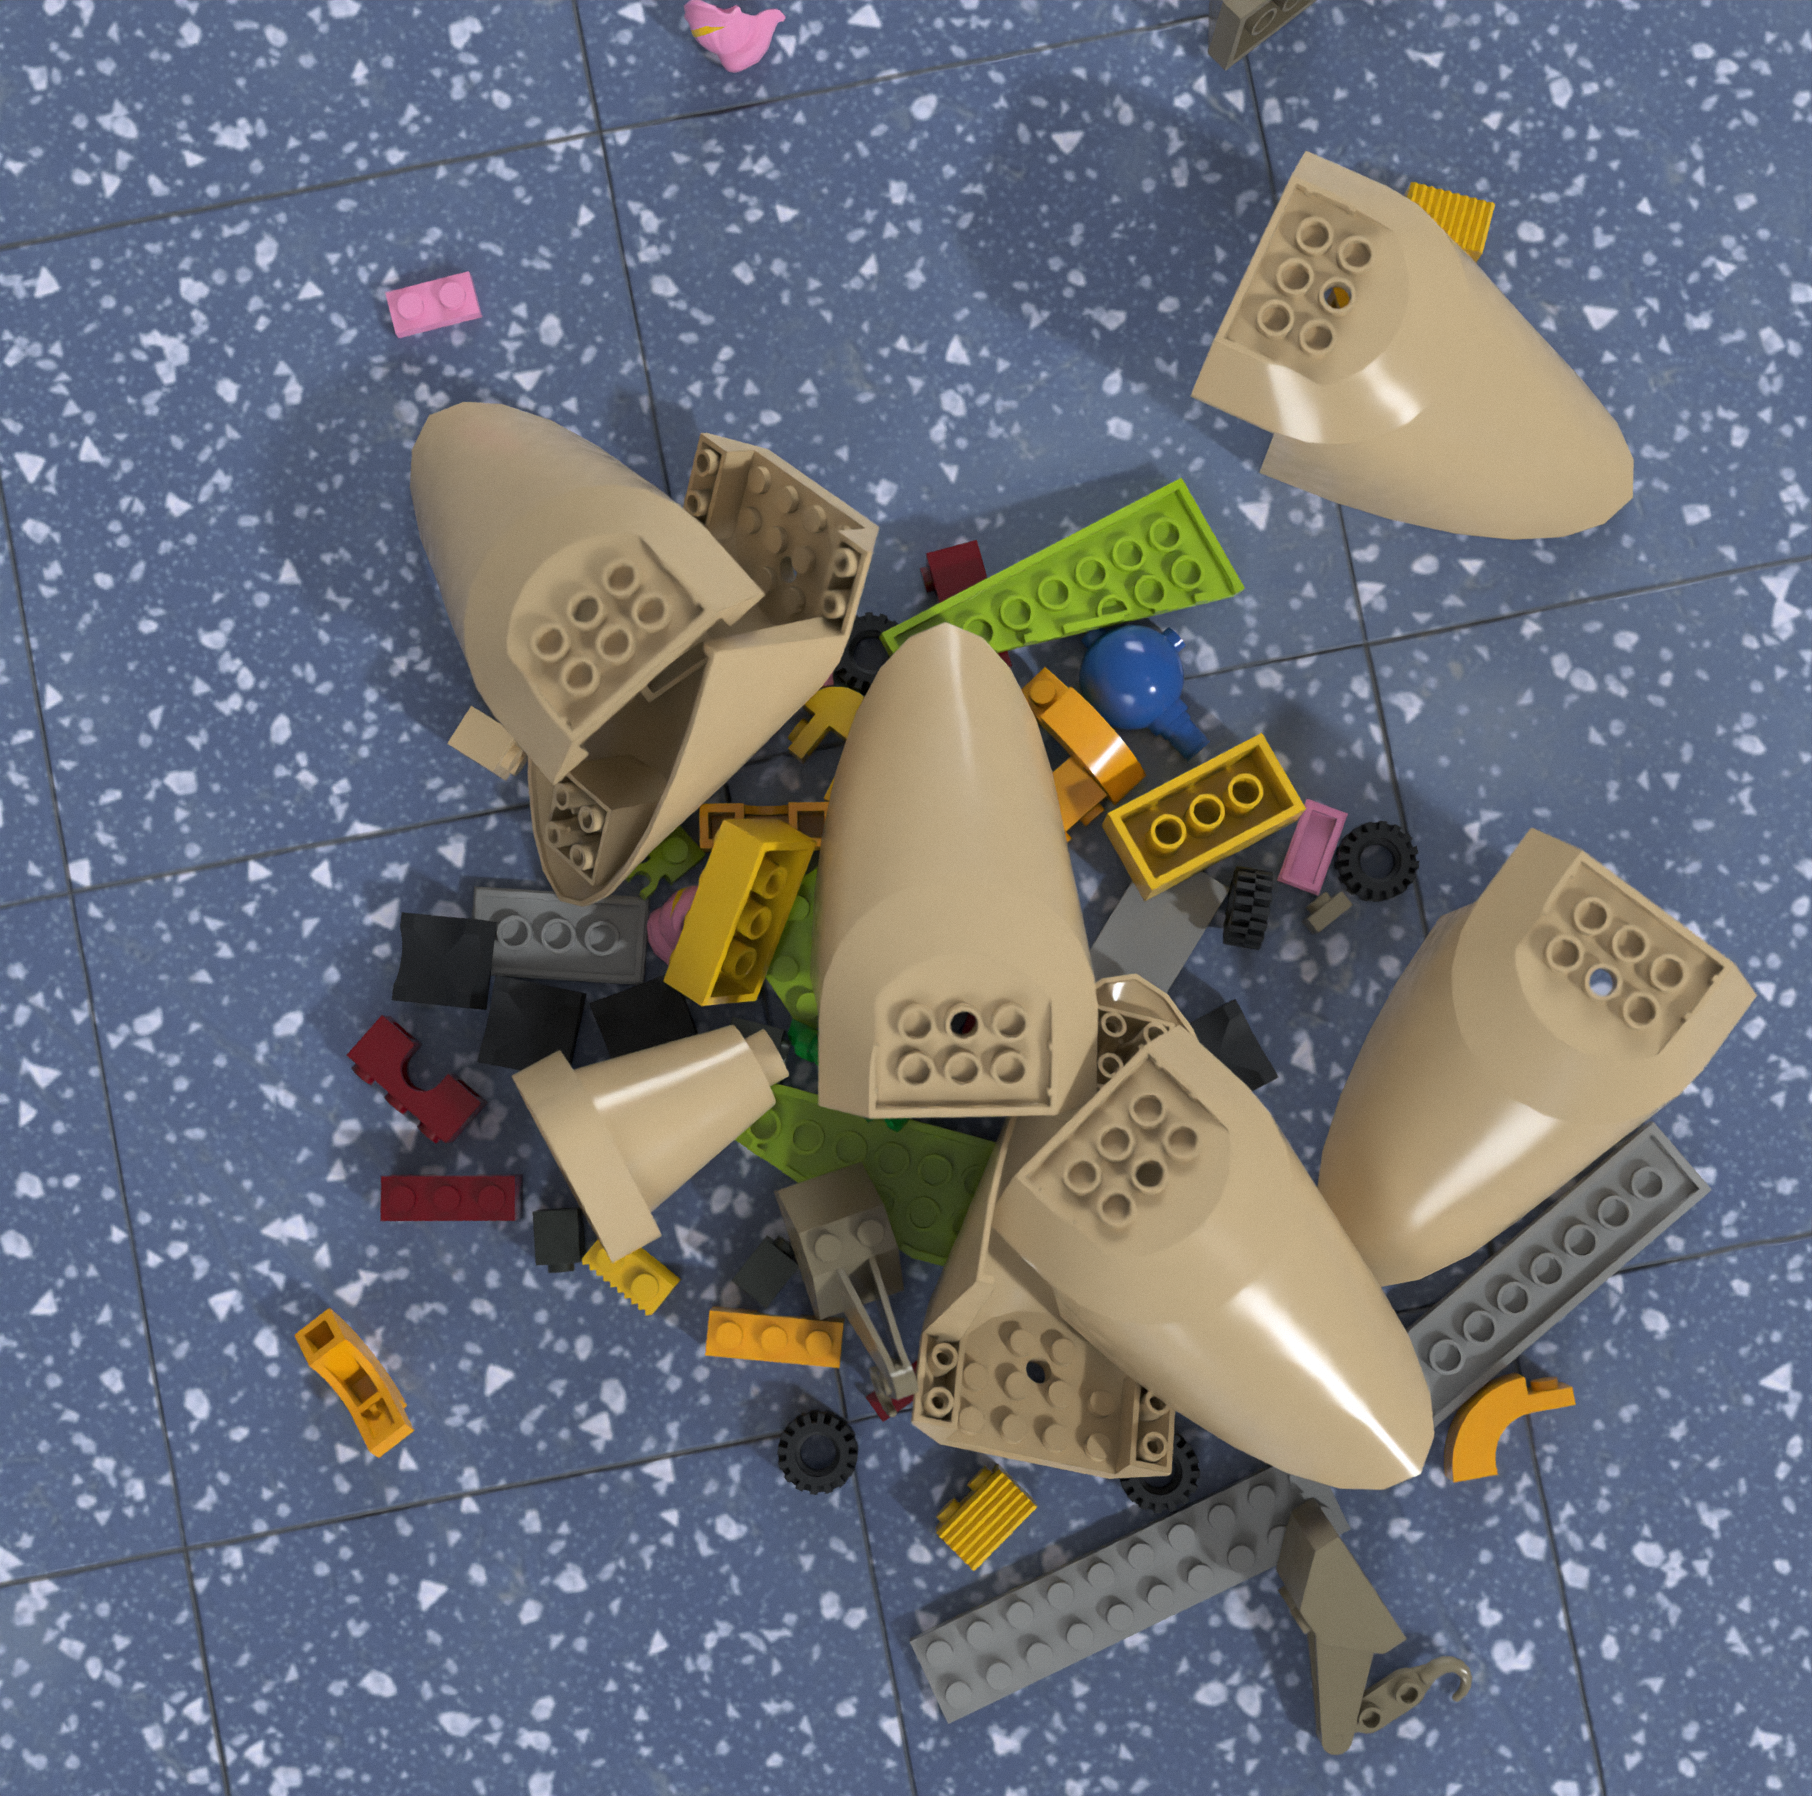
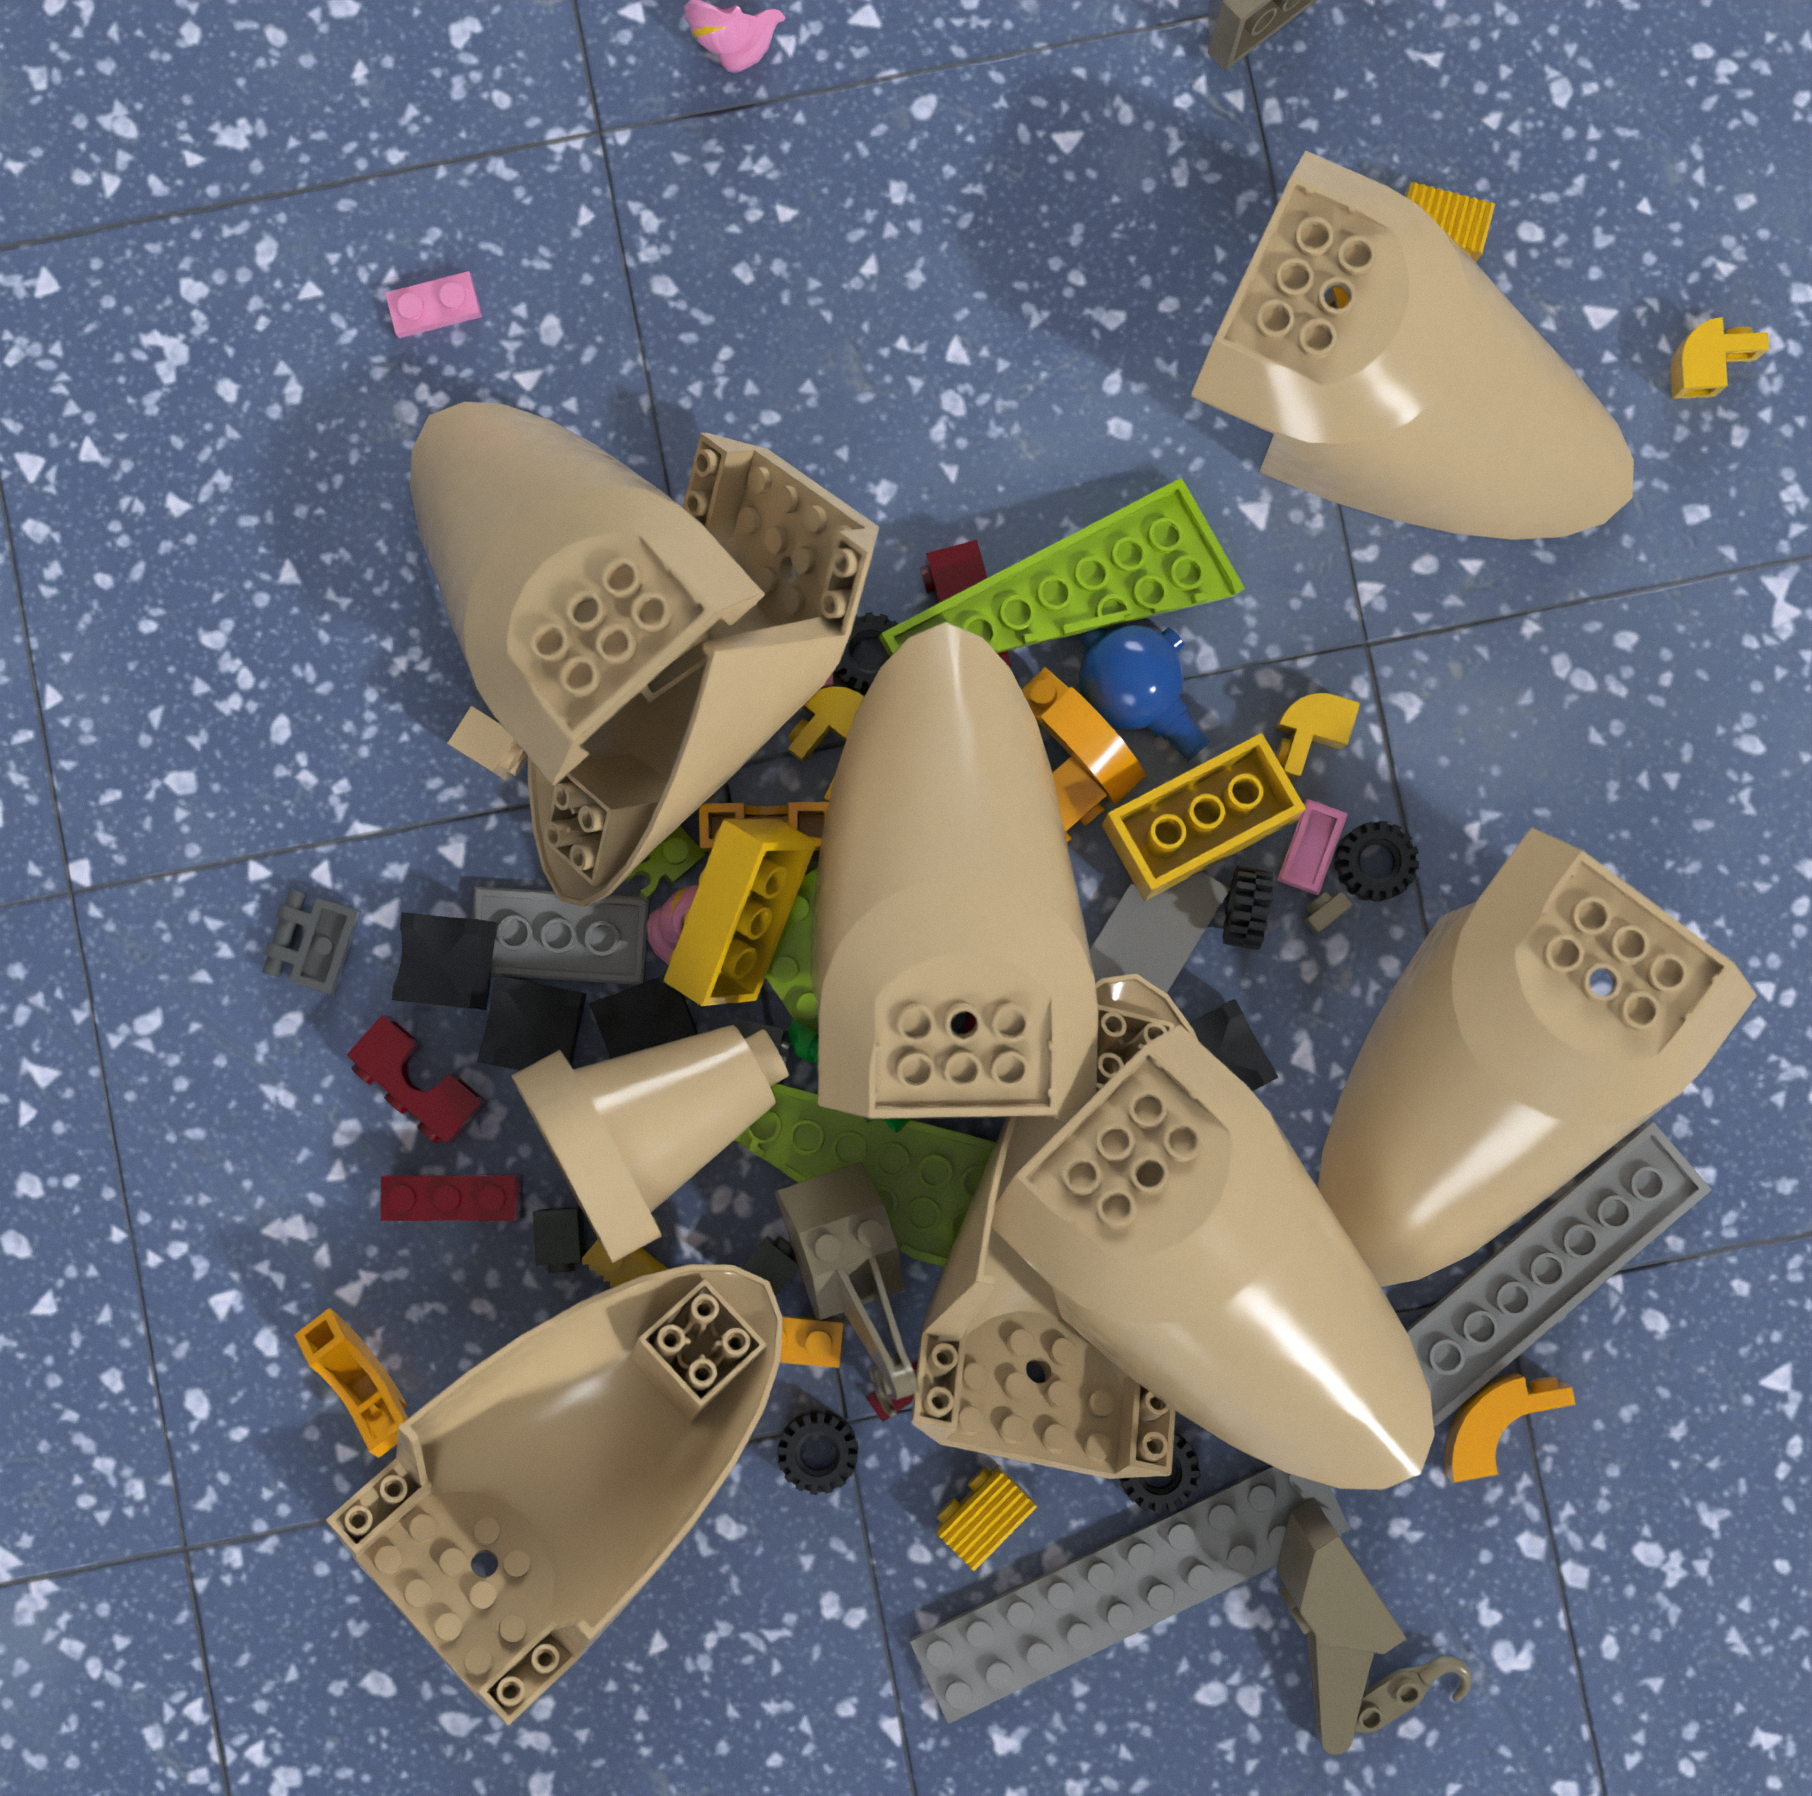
none -> dark grey plate [262,889,361,995]
none -> tan piece [326,1264,783,1726]
none -> yellow brick [1274,693,1360,781]
none -> yellow brick [1670,317,1769,399]

